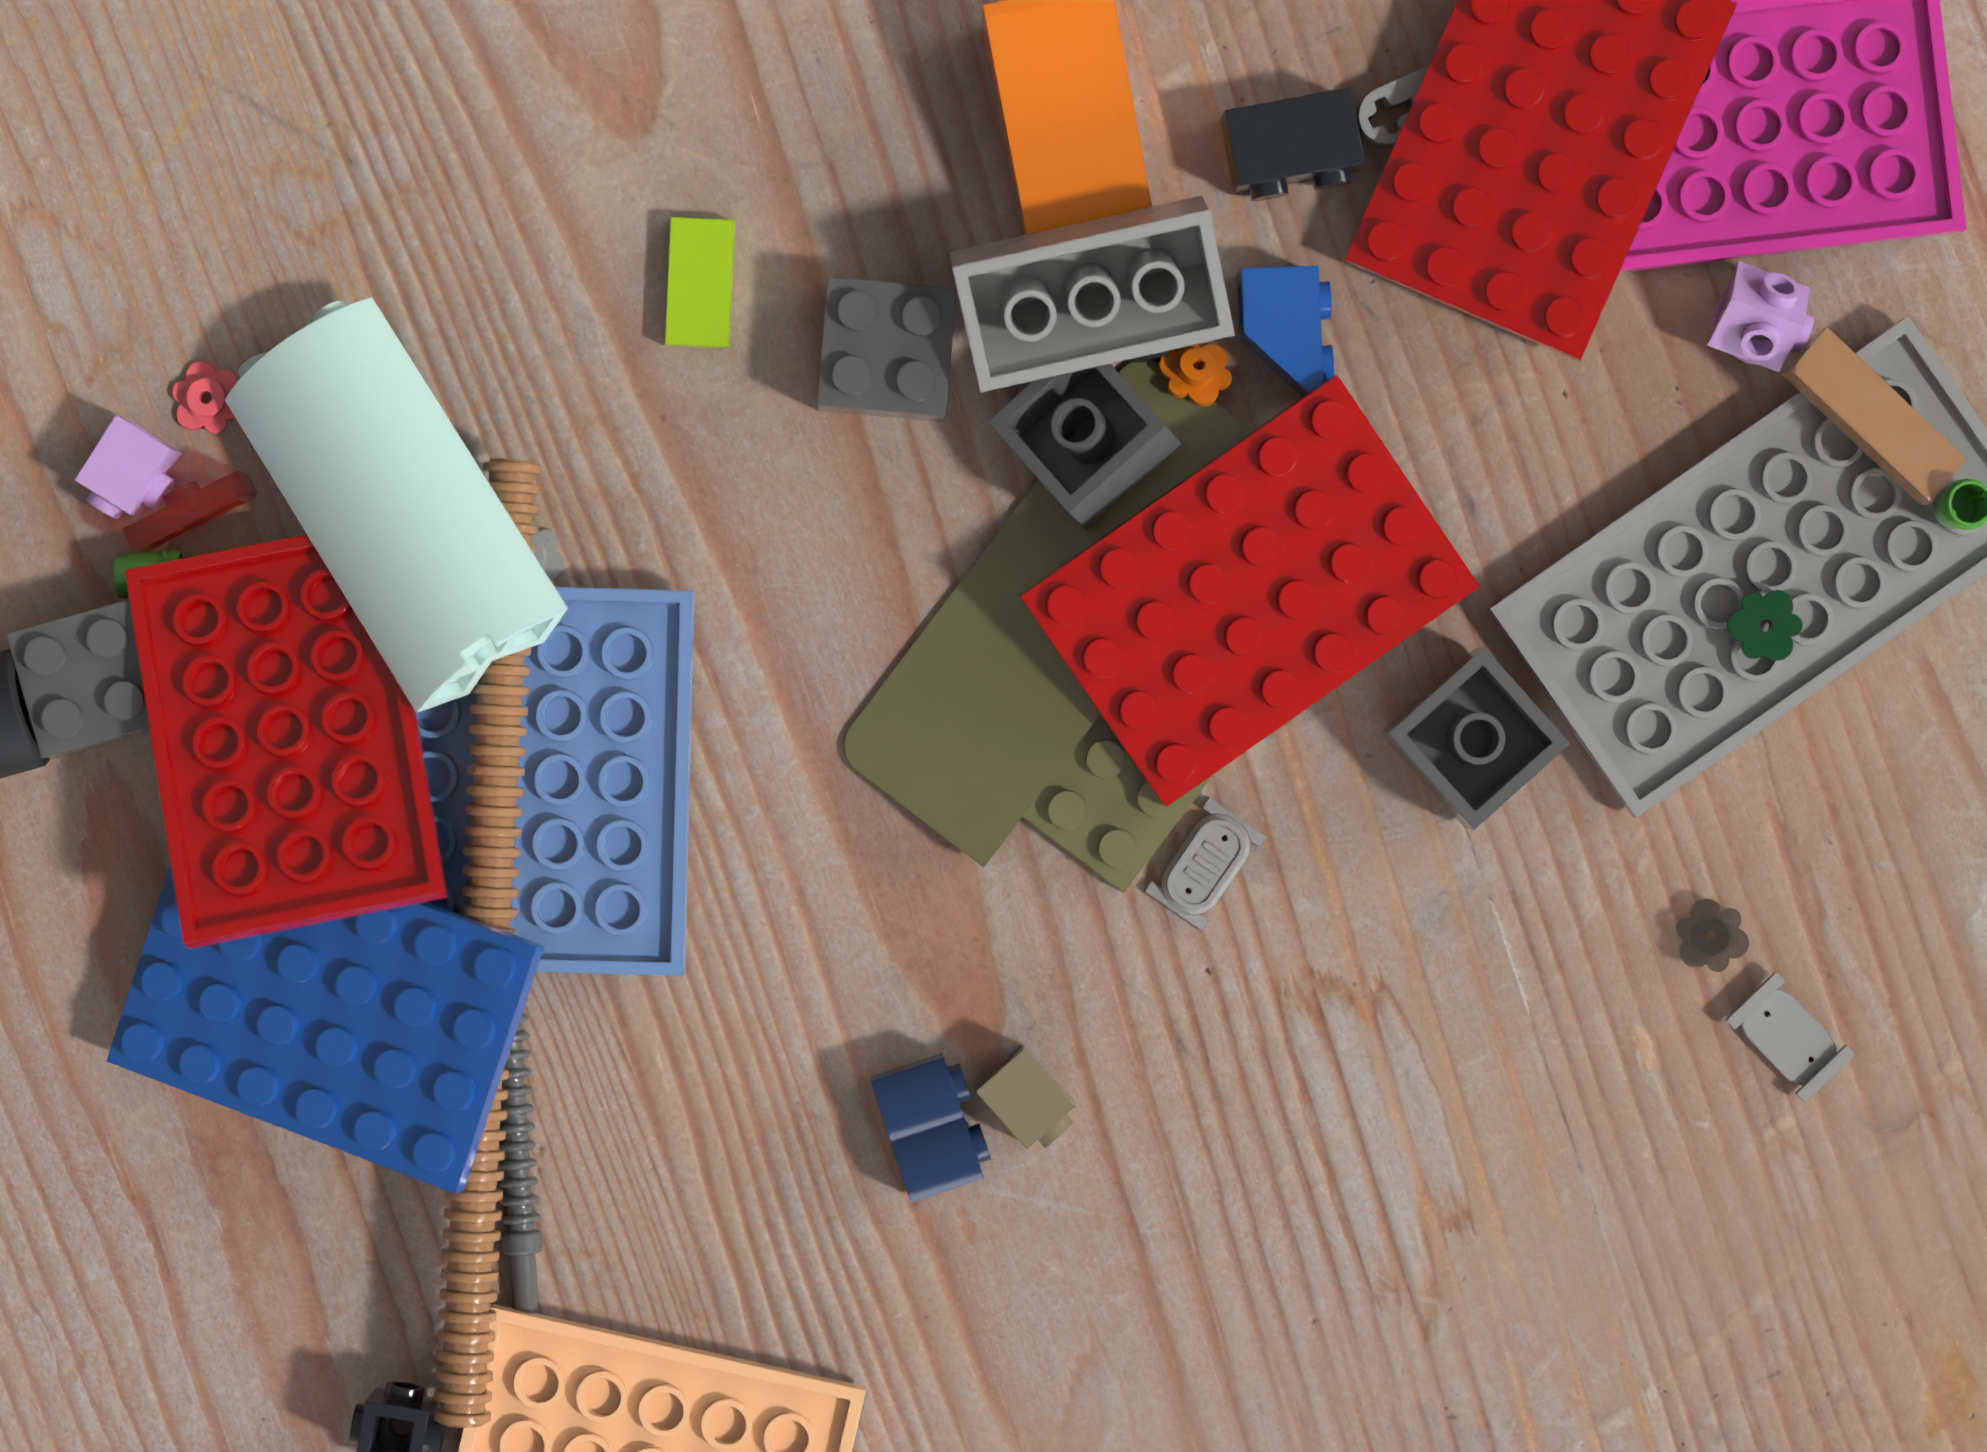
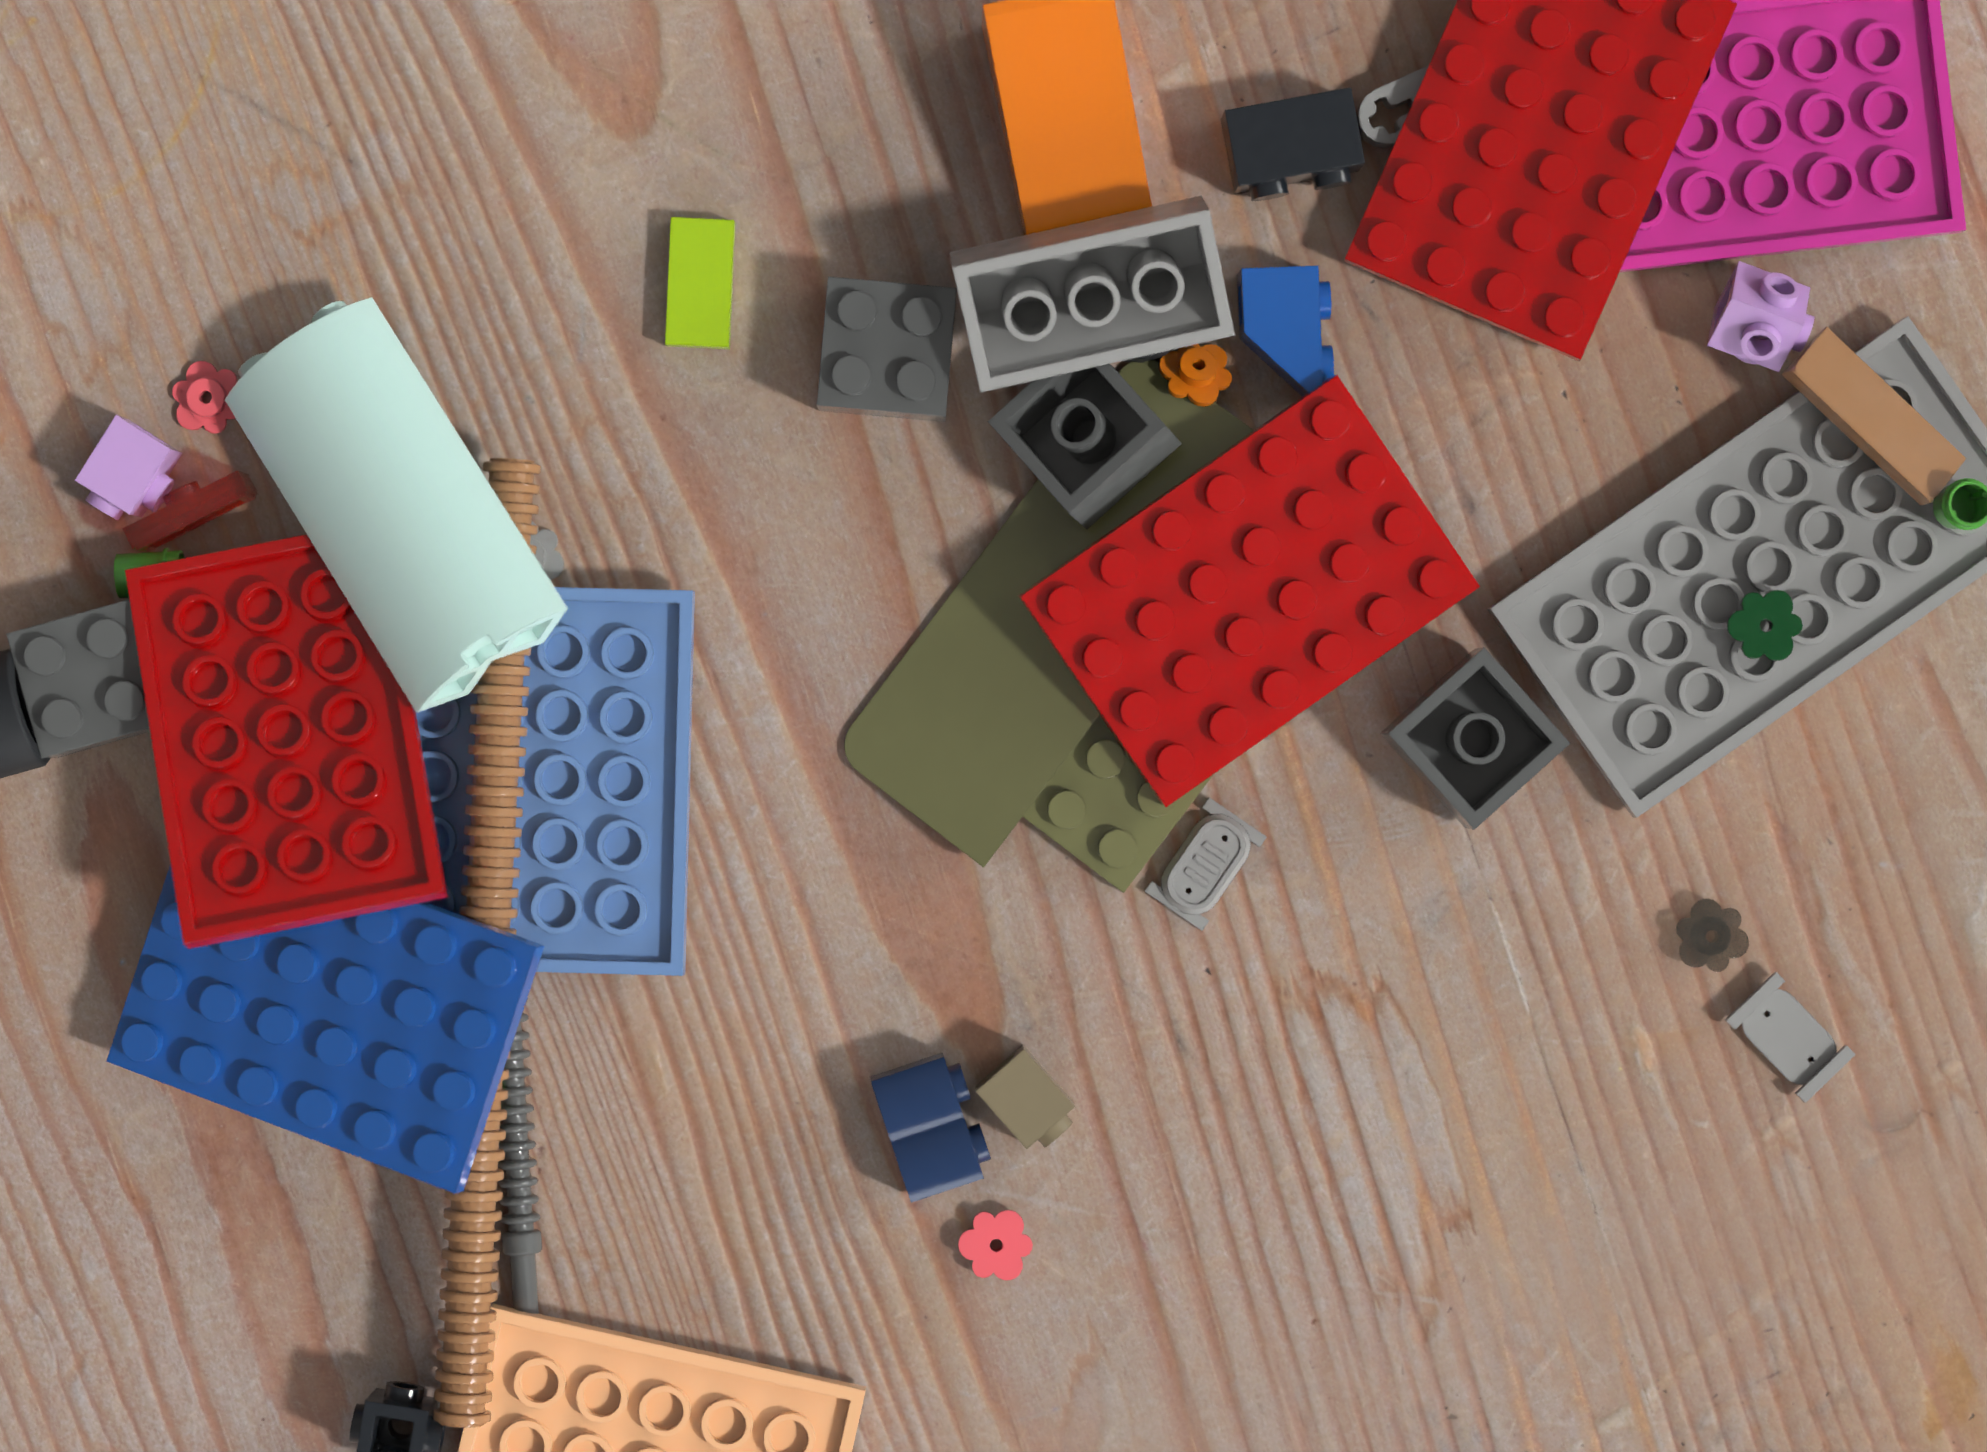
none -> coral plant [958,1210,1033,1280]

